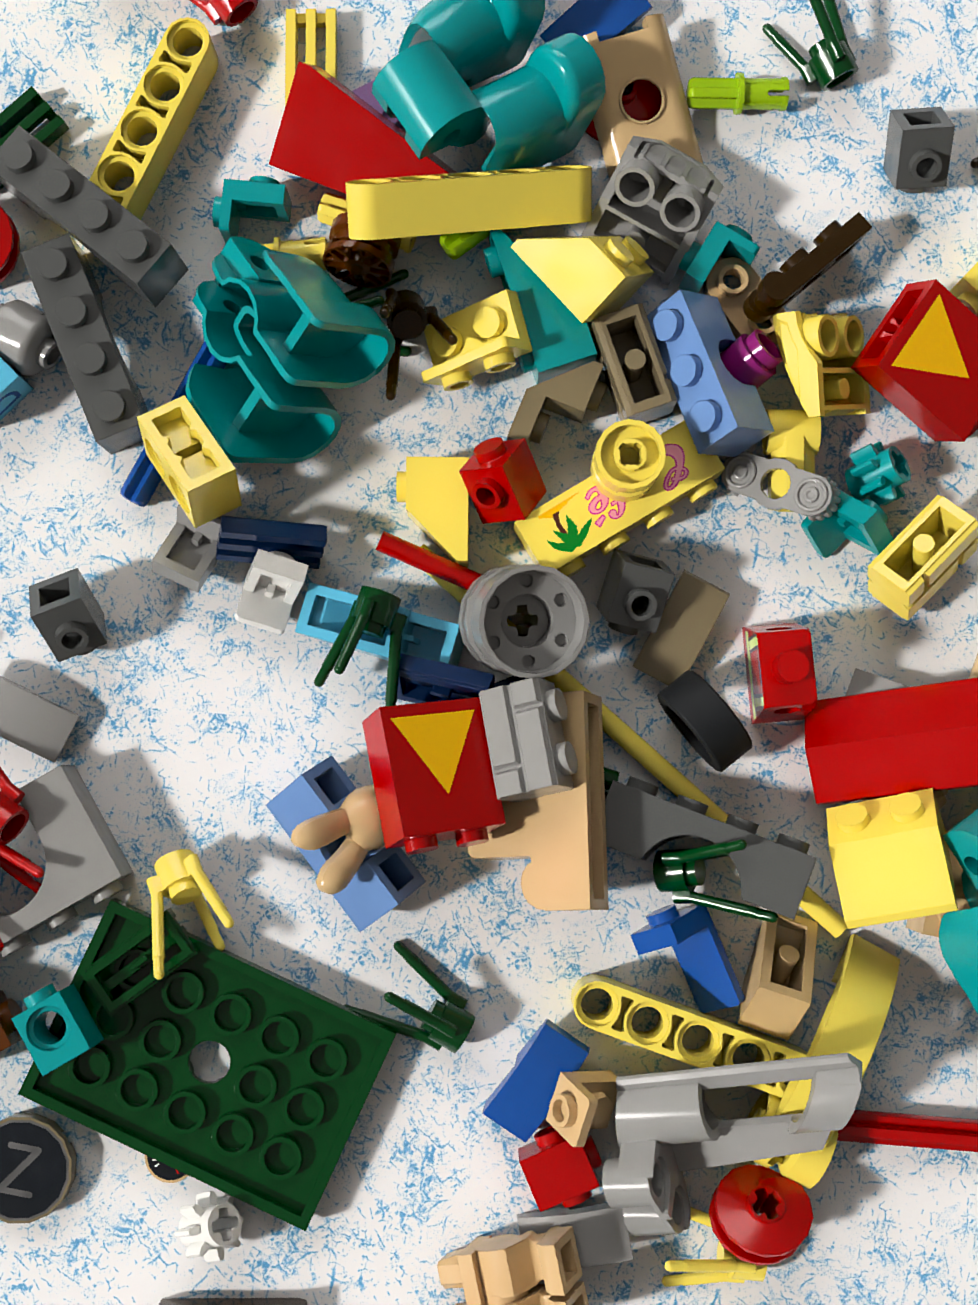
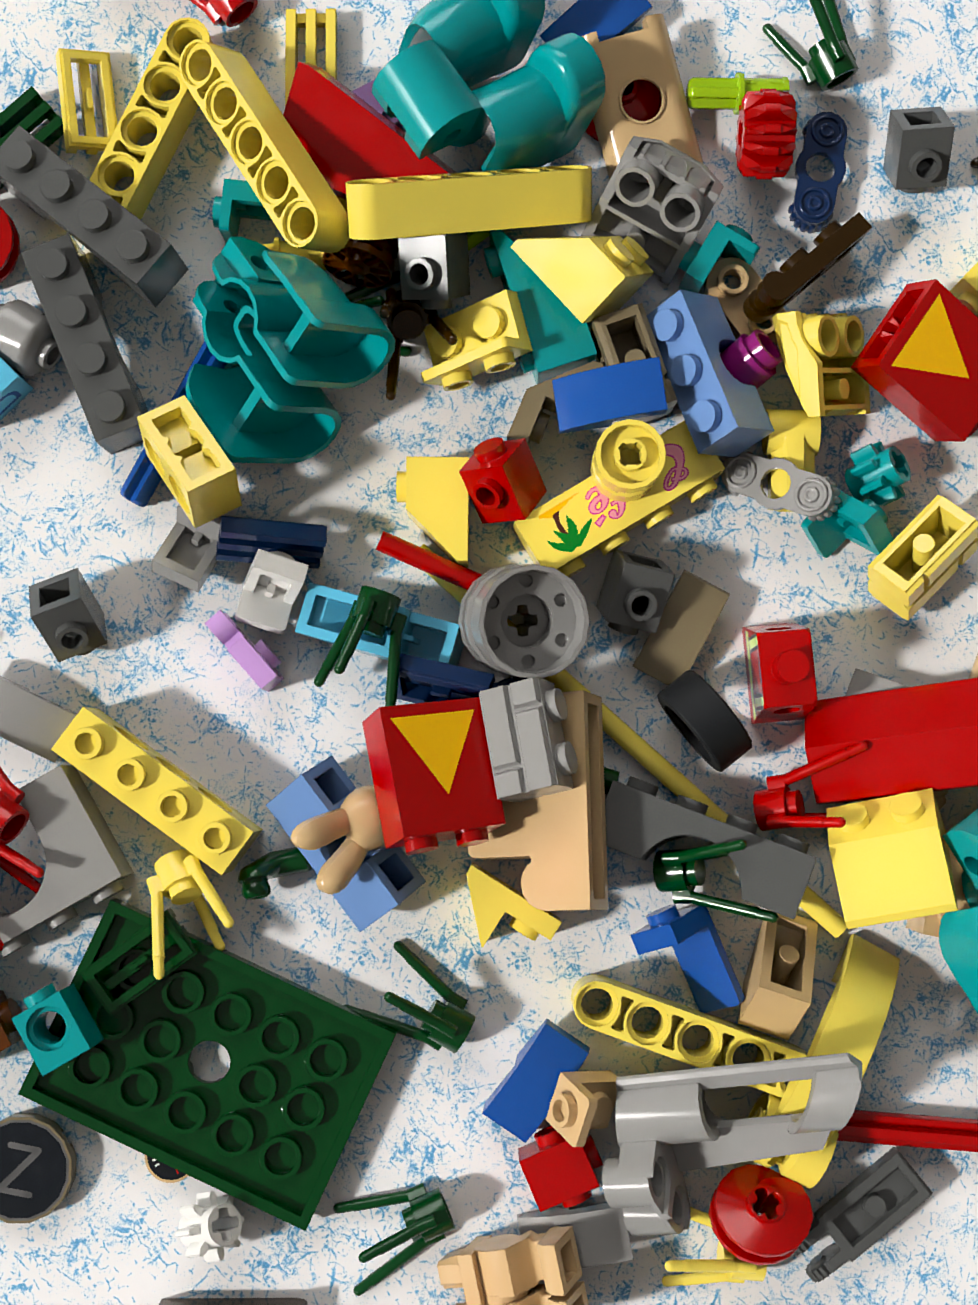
none -> light yellow brick [51,706,263,876]
none -> light yellow tile [55,48,117,155]
none -> light yellow beam [179,39,349,253]
none -> lavender plate [205,610,284,692]
none -> dark green arm [238,847,311,900]
none -> dark green plant [333,1183,455,1296]
none -> dark grey brick [398,232,470,310]
none -> light yellow slope [466,862,562,948]
none -> blue slope [552,357,668,434]
none -> red gear [735,89,798,180]
none -> red plant [753,741,868,831]
none -> dark blue piece [788,112,847,234]
none -> dark grey hinge [793,1147,933,1283]

